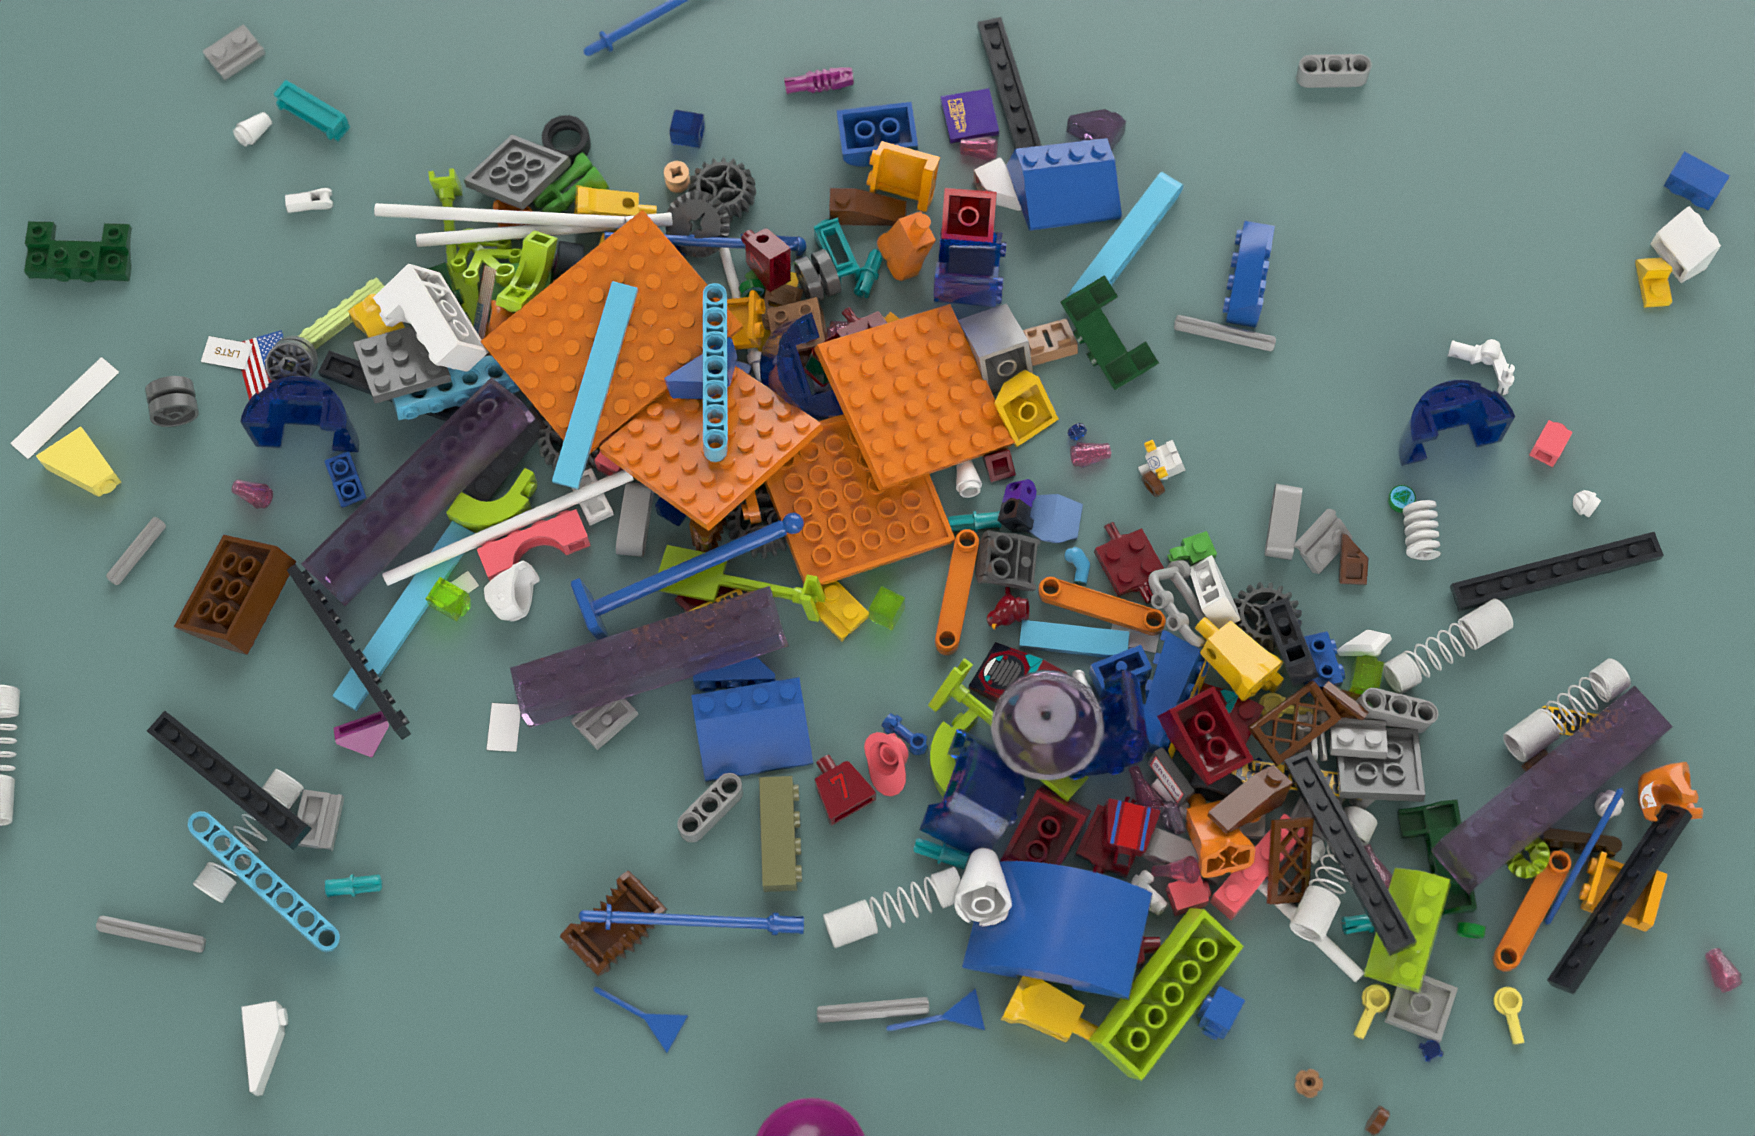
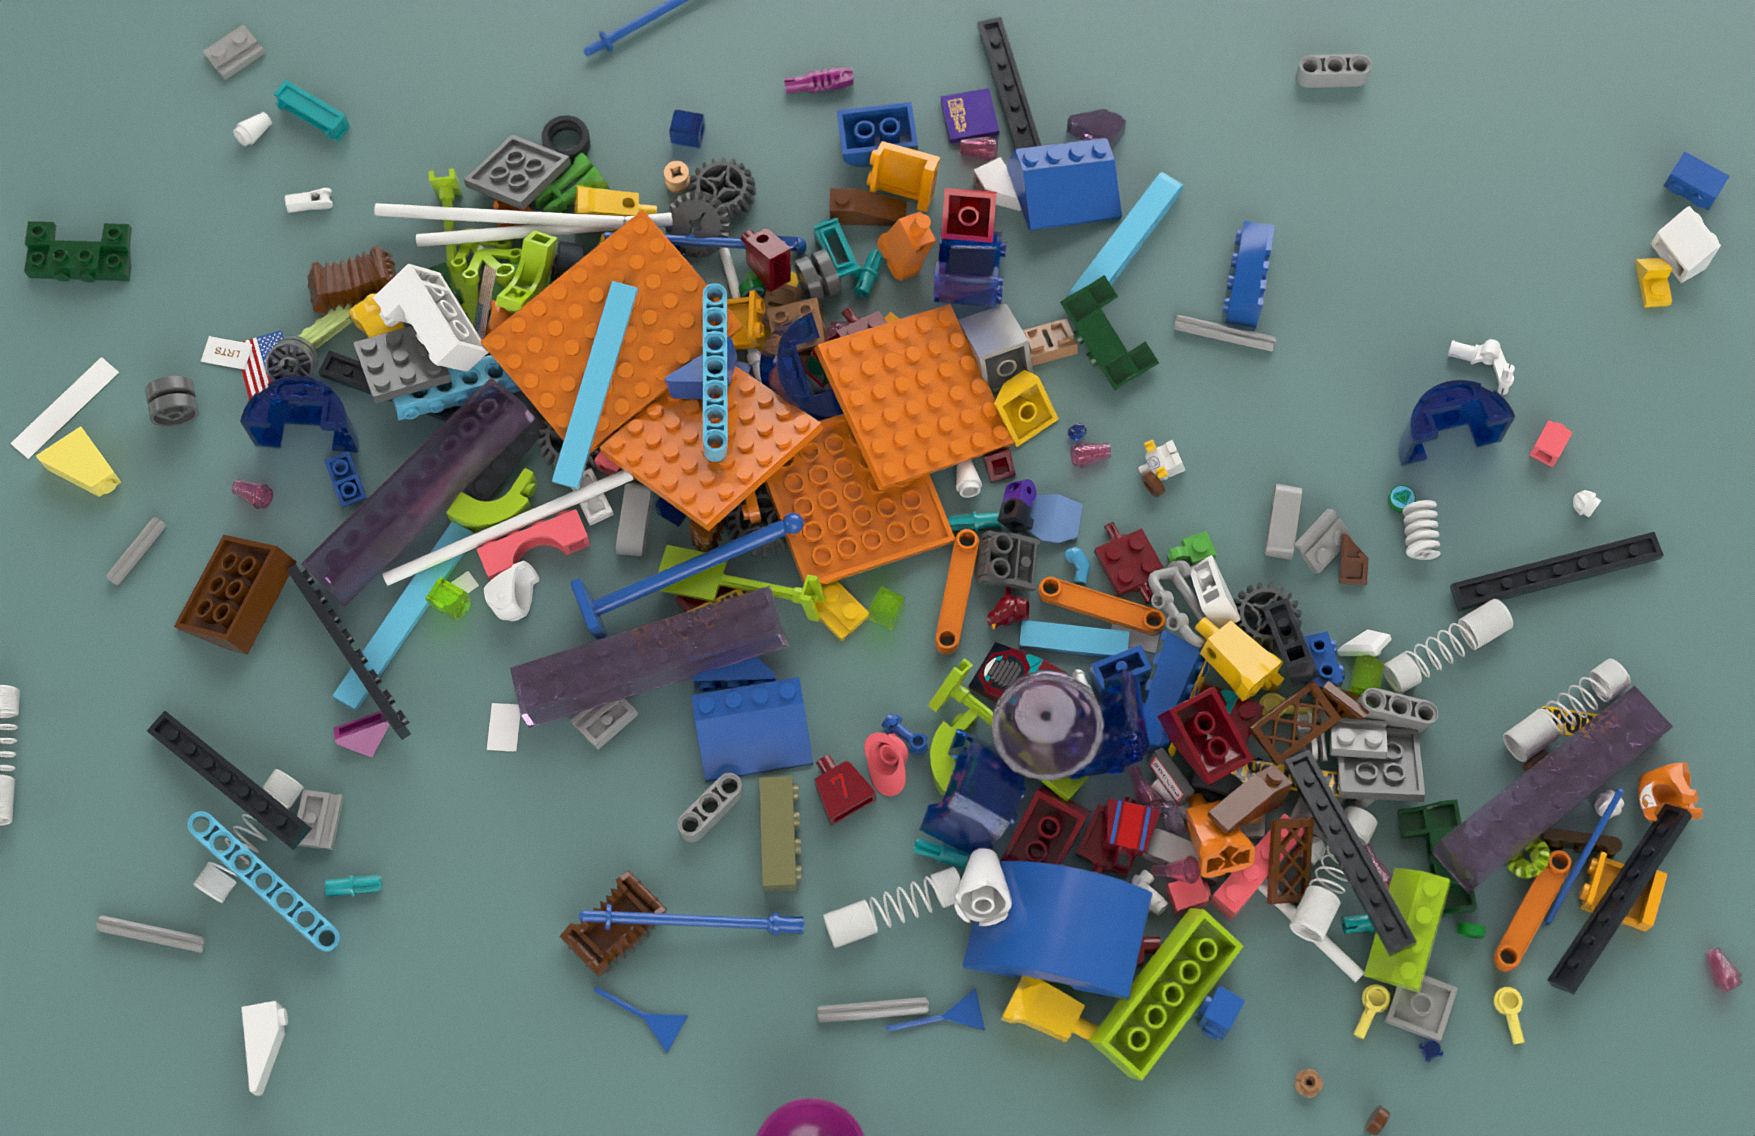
none -> reddish brown piece [307,245,396,313]

